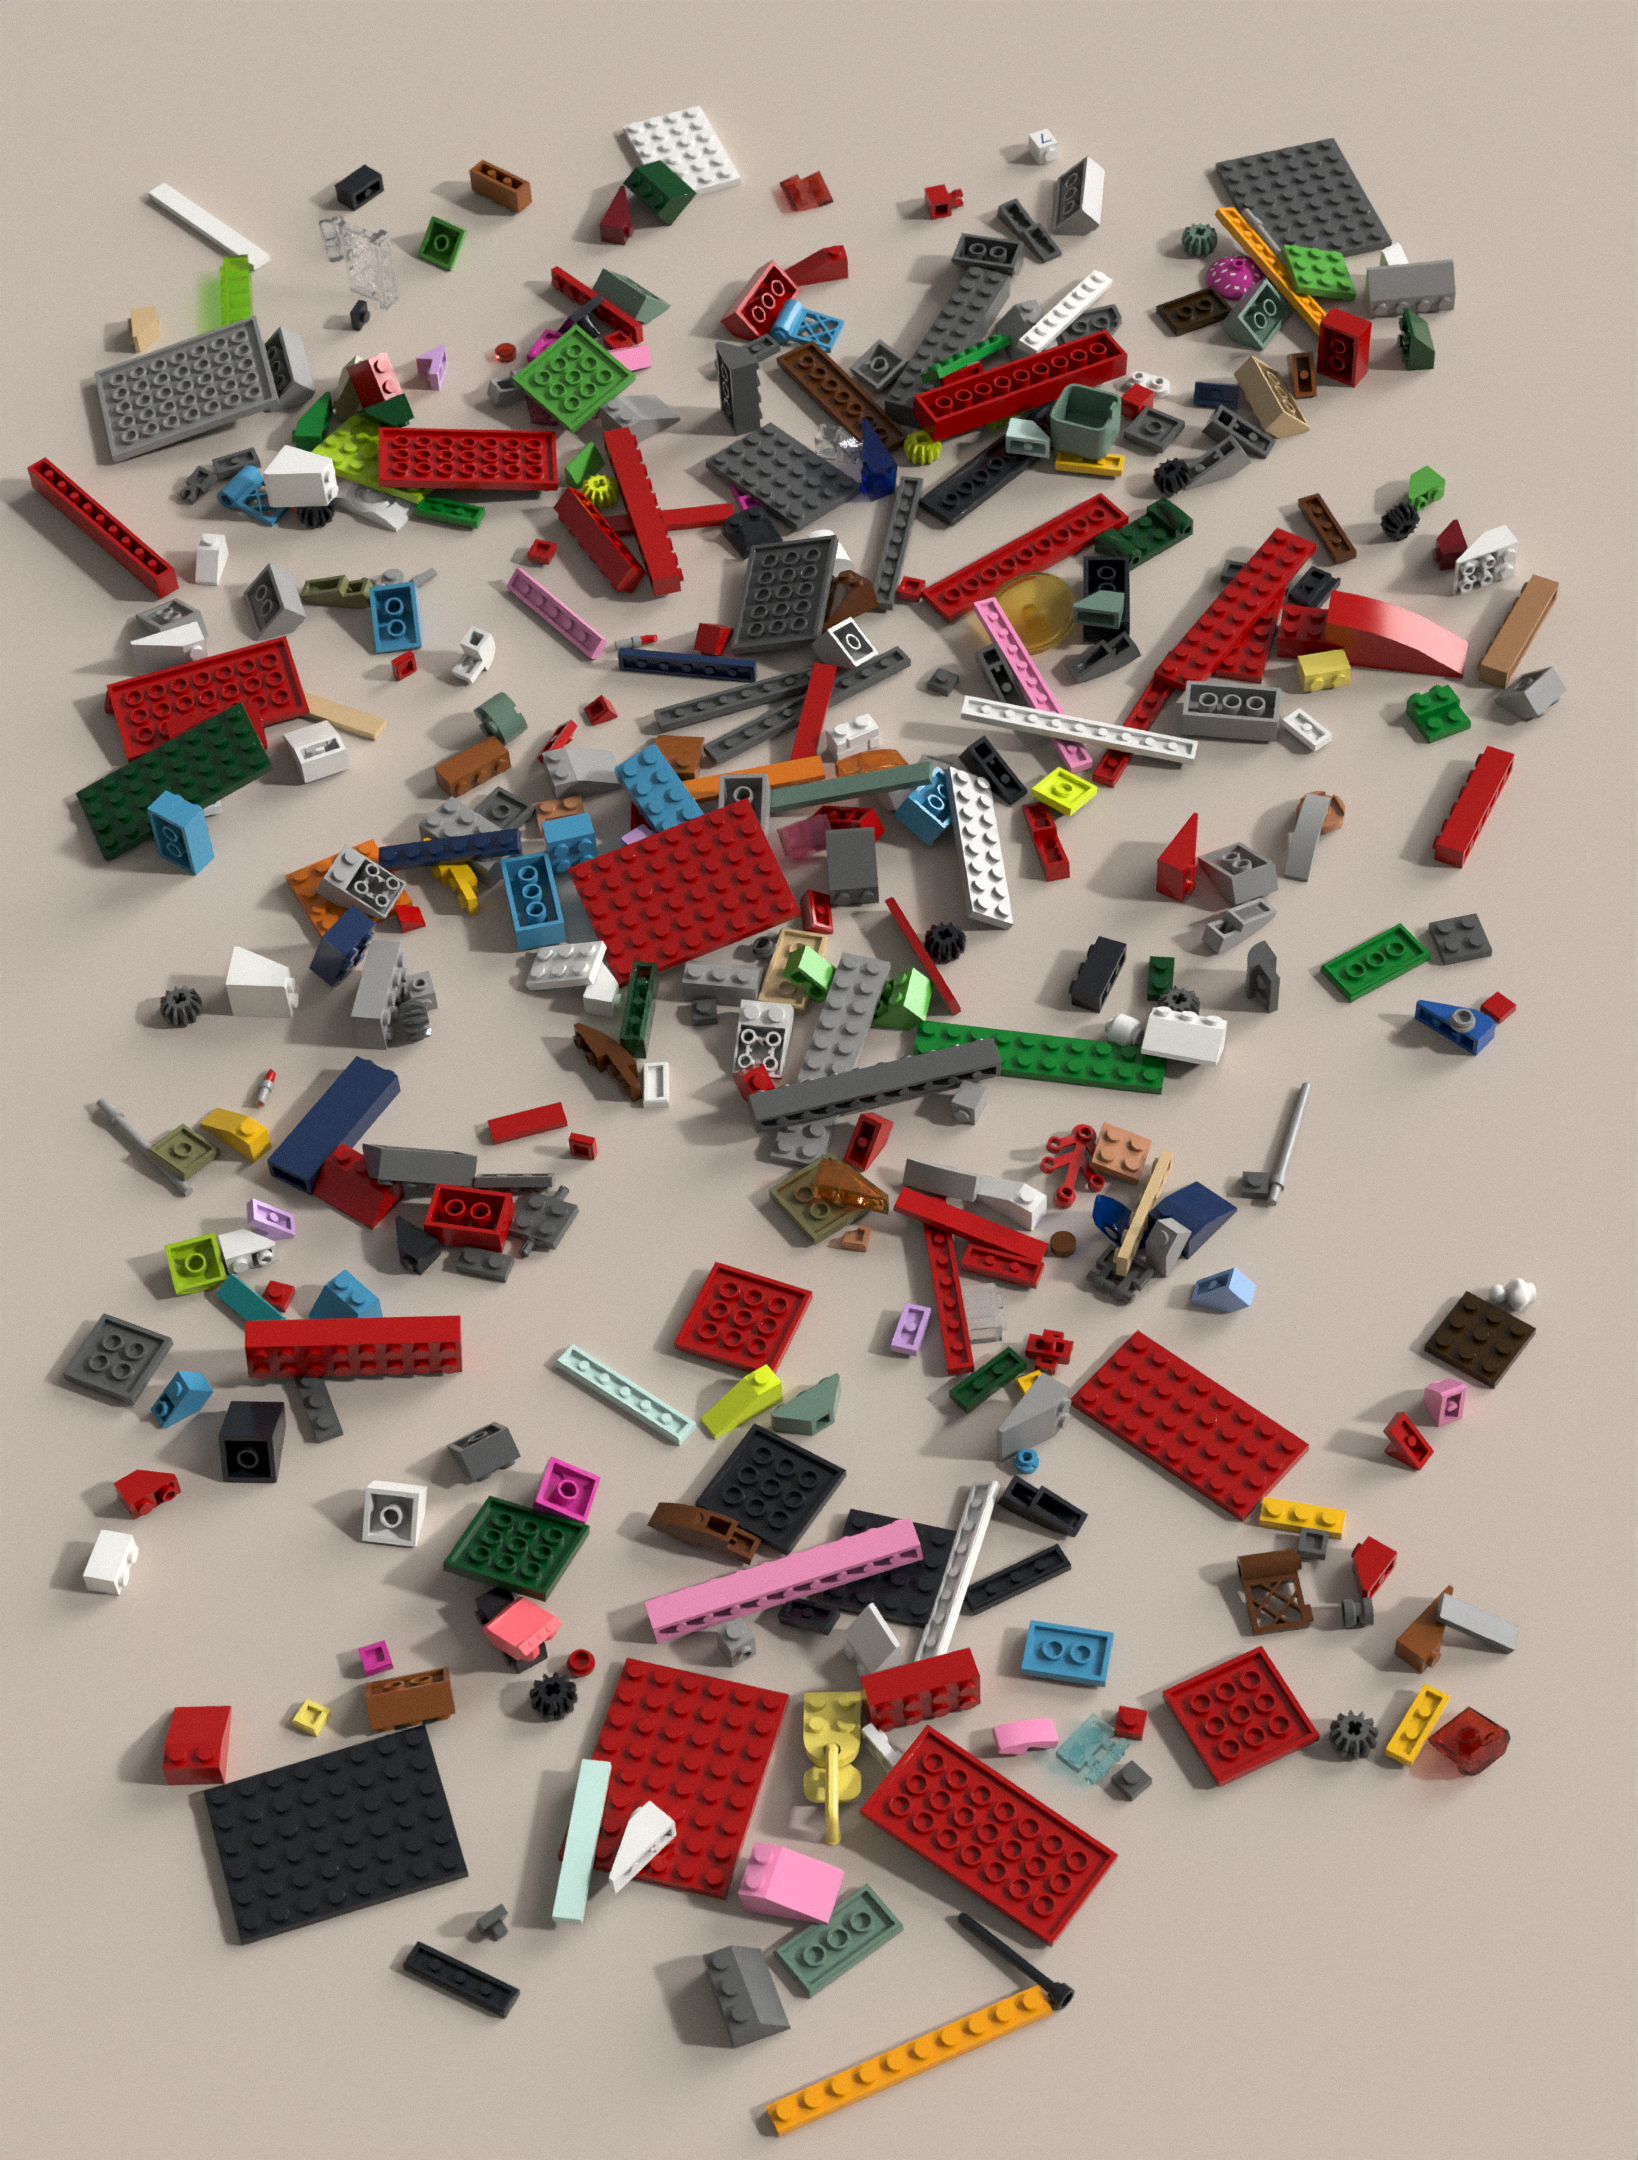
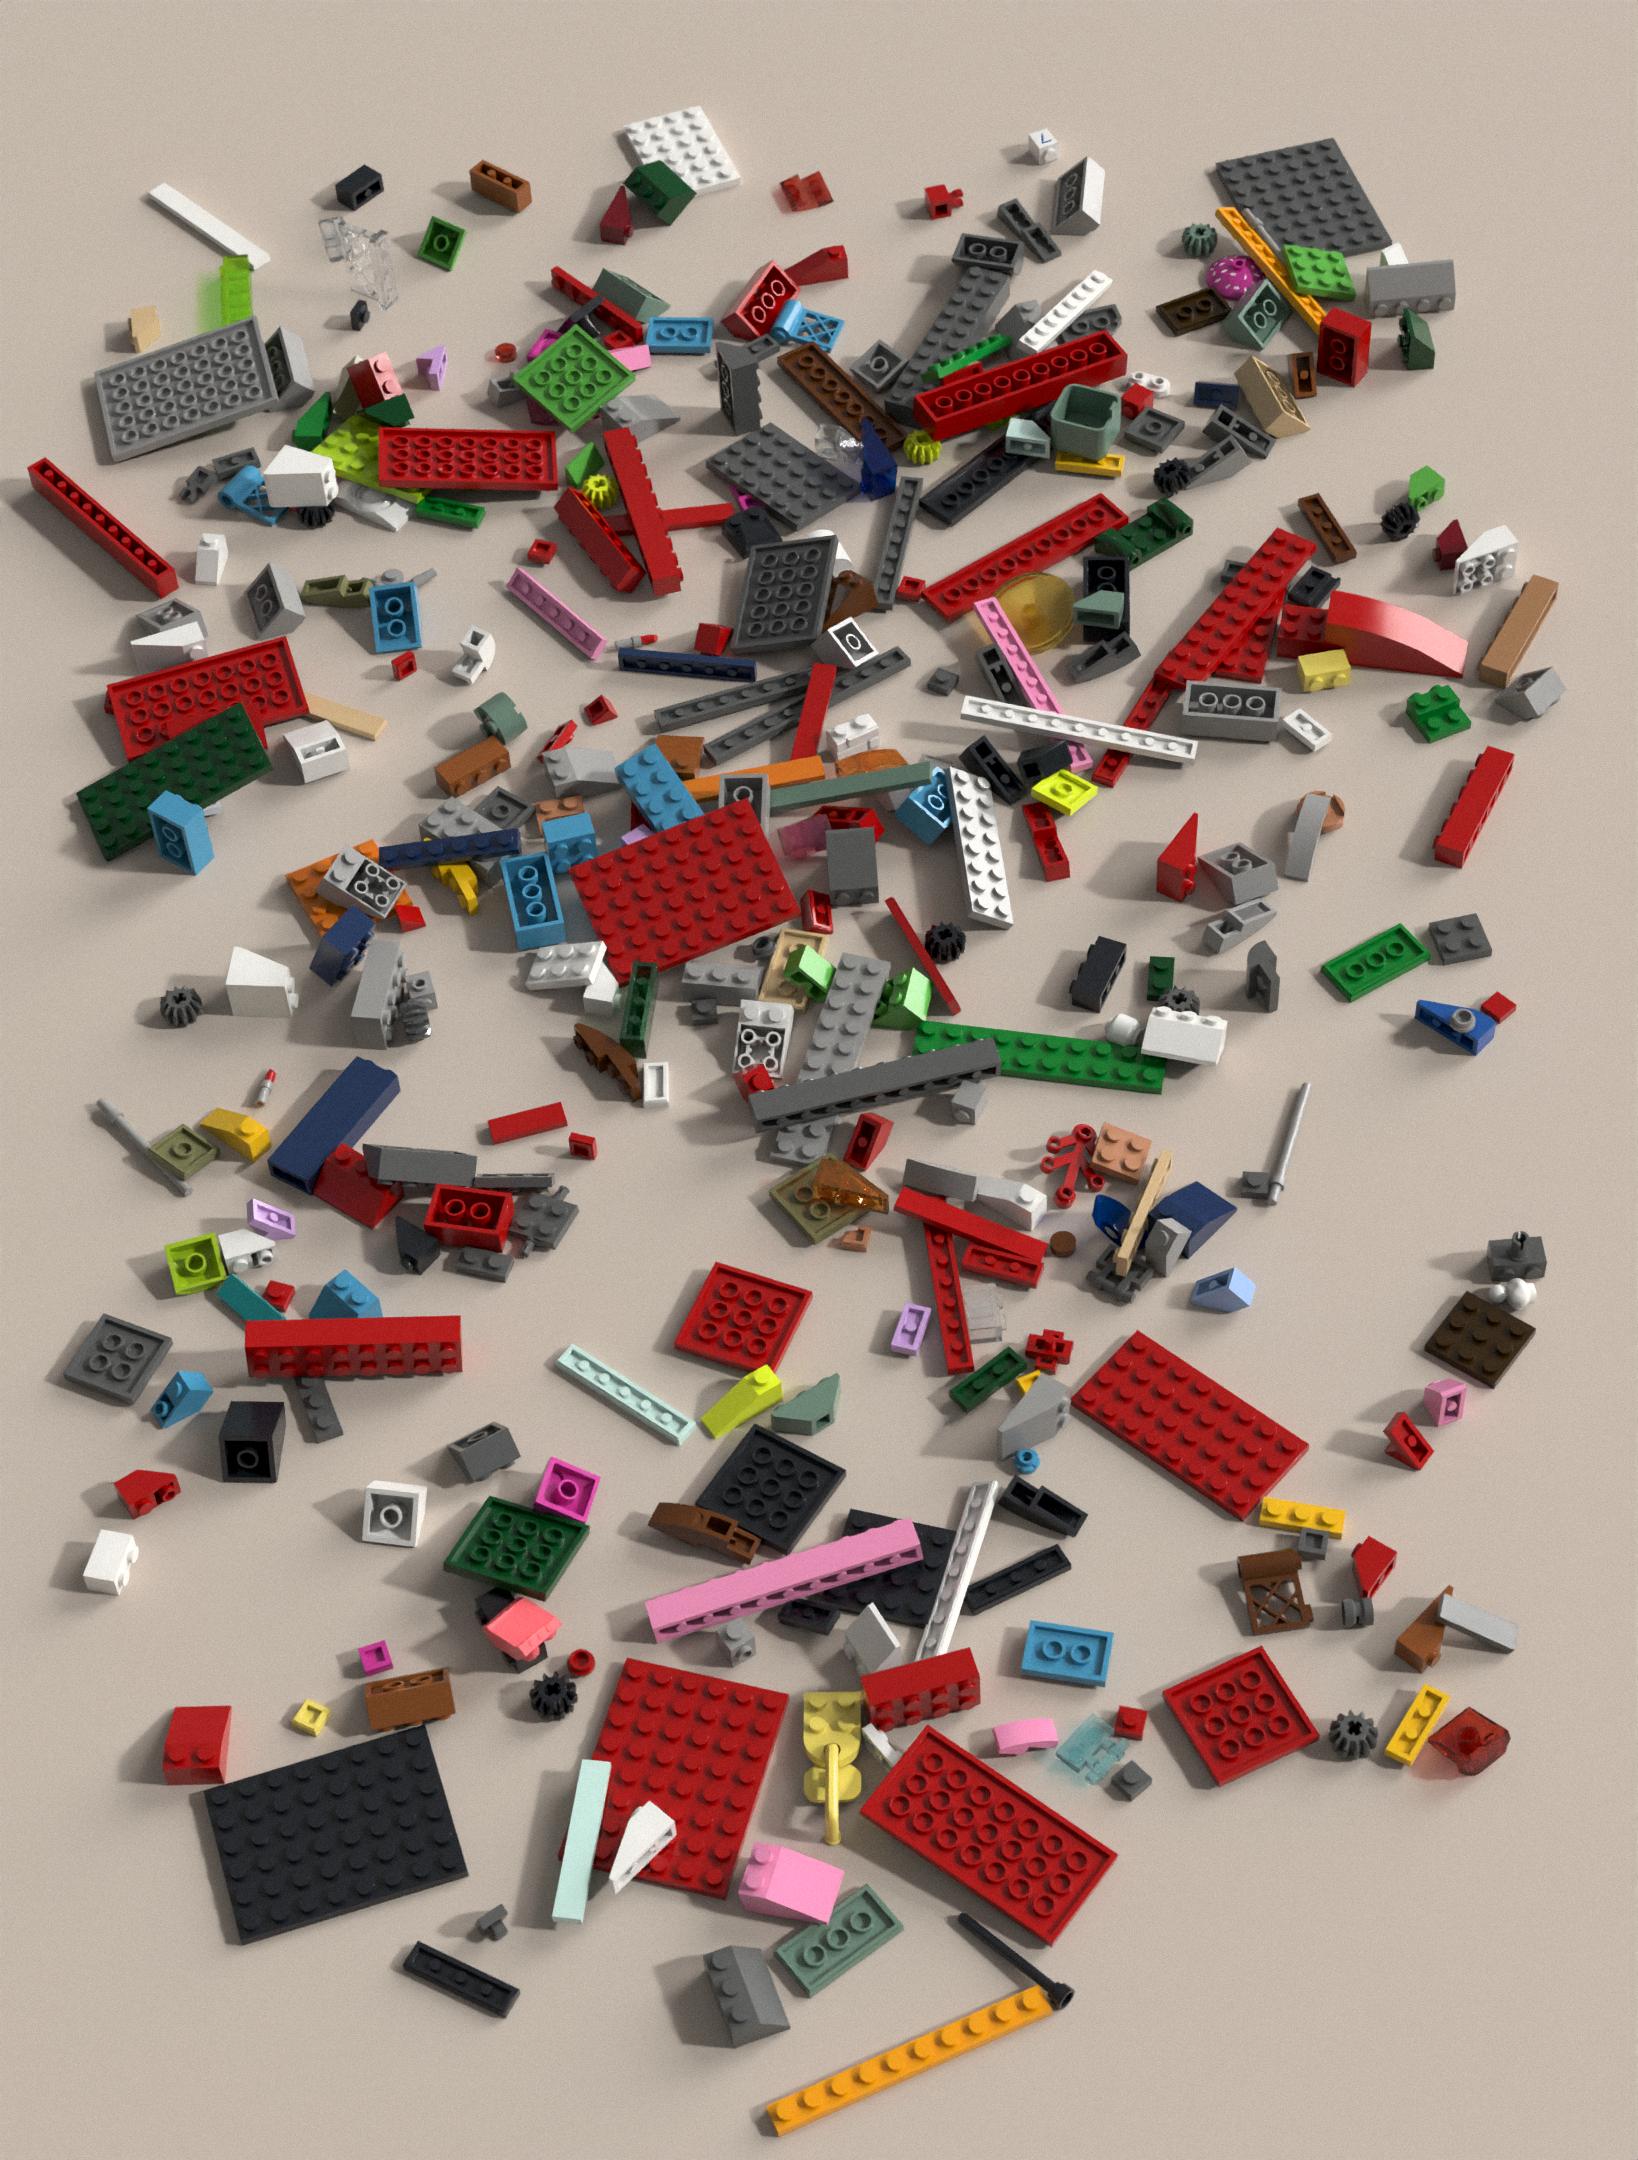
none -> dark azure plate [646,317,714,353]
none -> black slope [1016,740,1073,784]
none -> dark grey brick [1486,1231,1547,1282]

